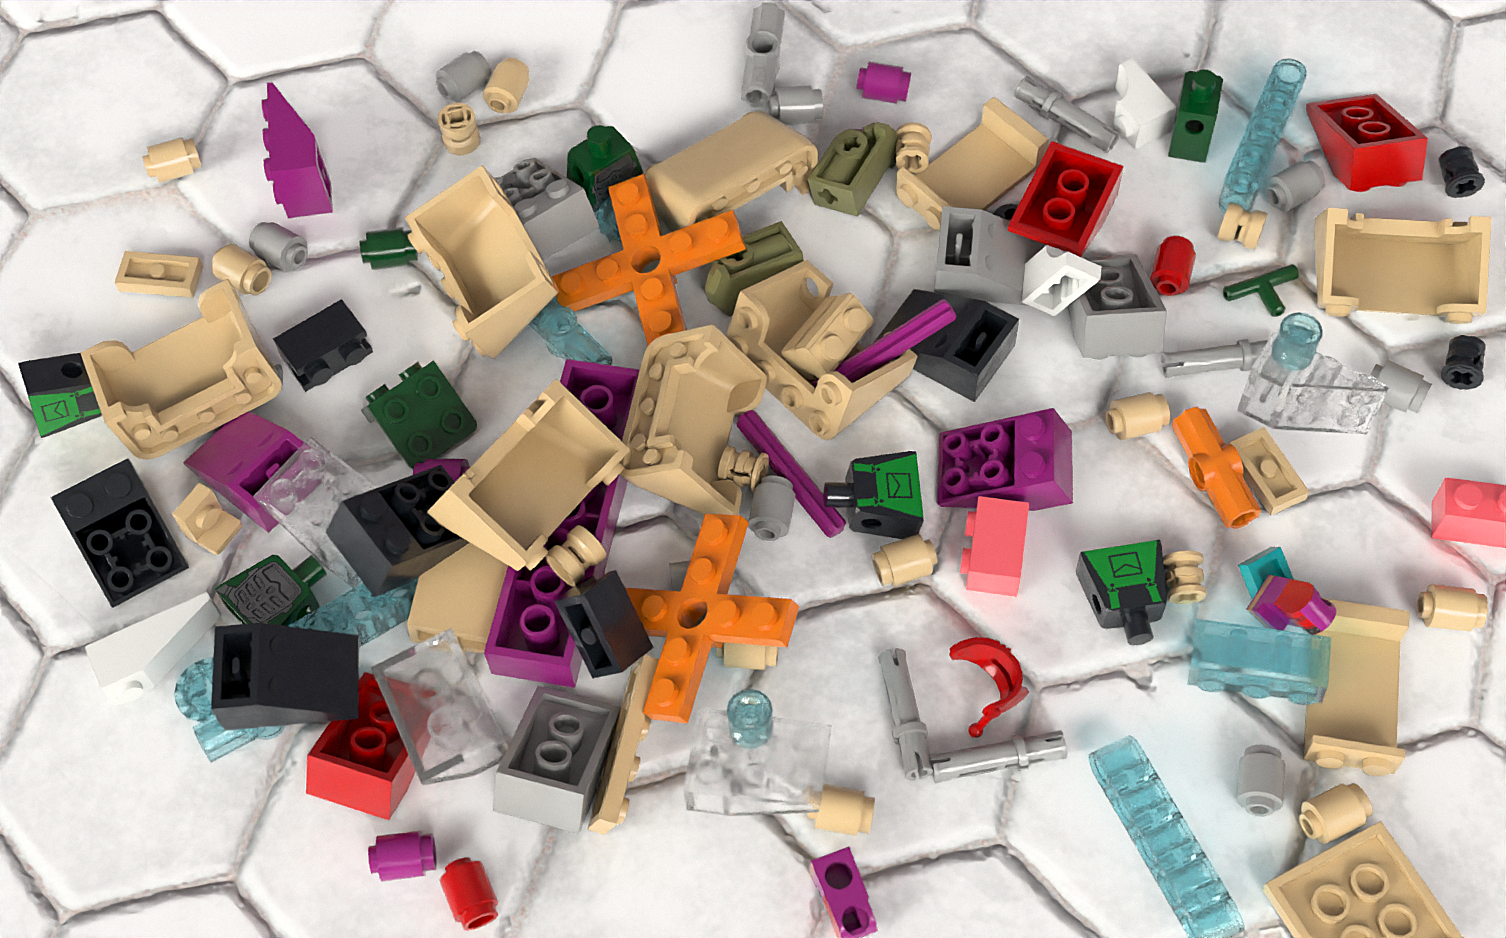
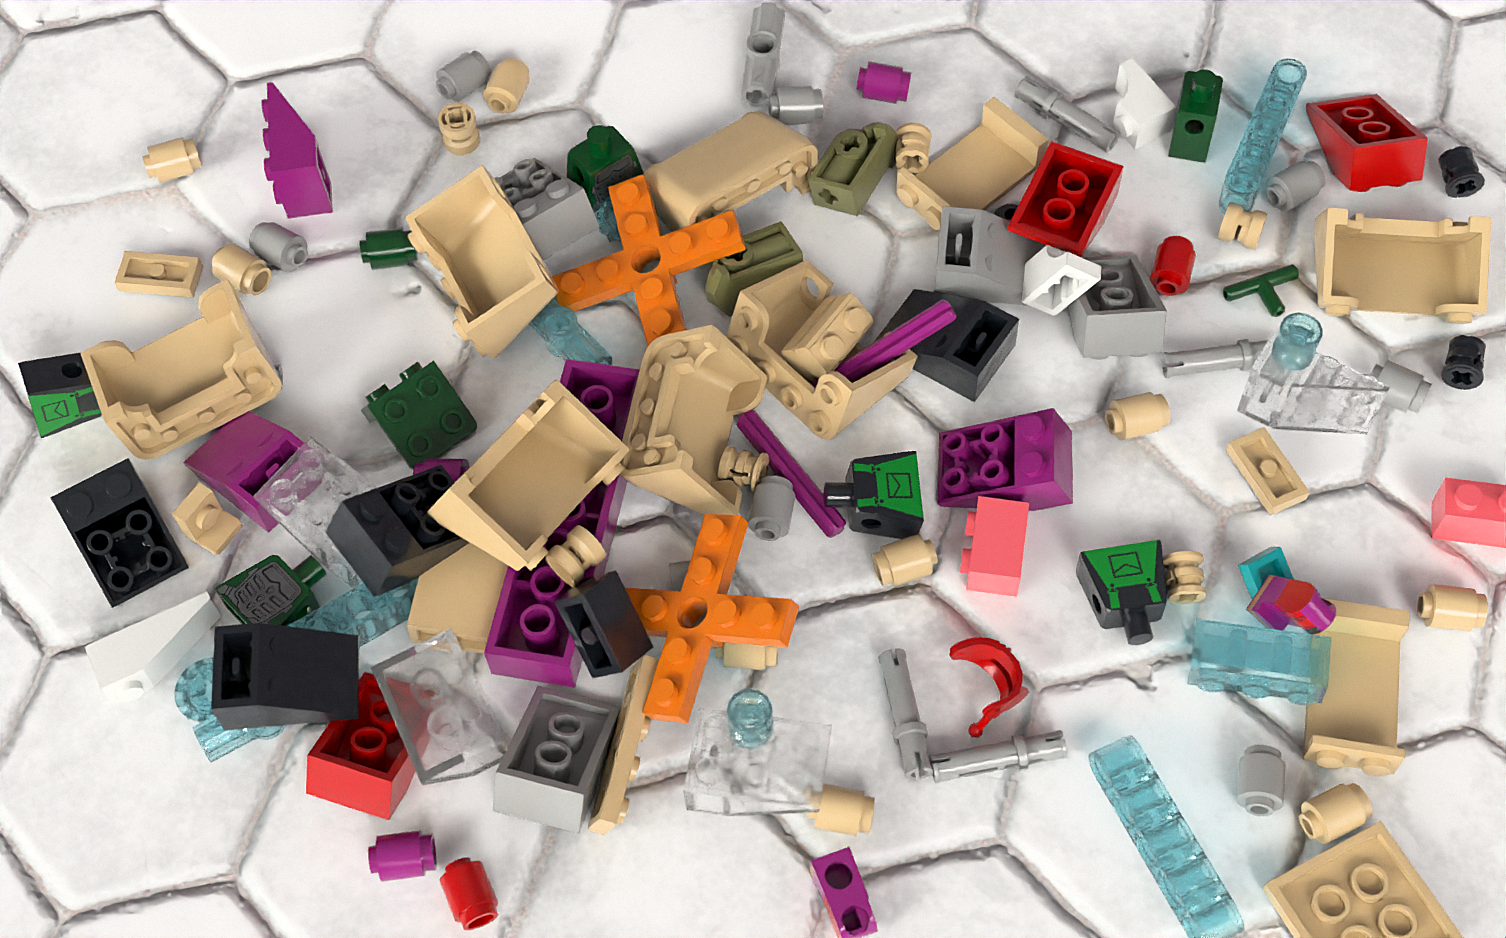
black brick [273,299,373,392] -> none
orange piece [1172,406,1261,529] -> none

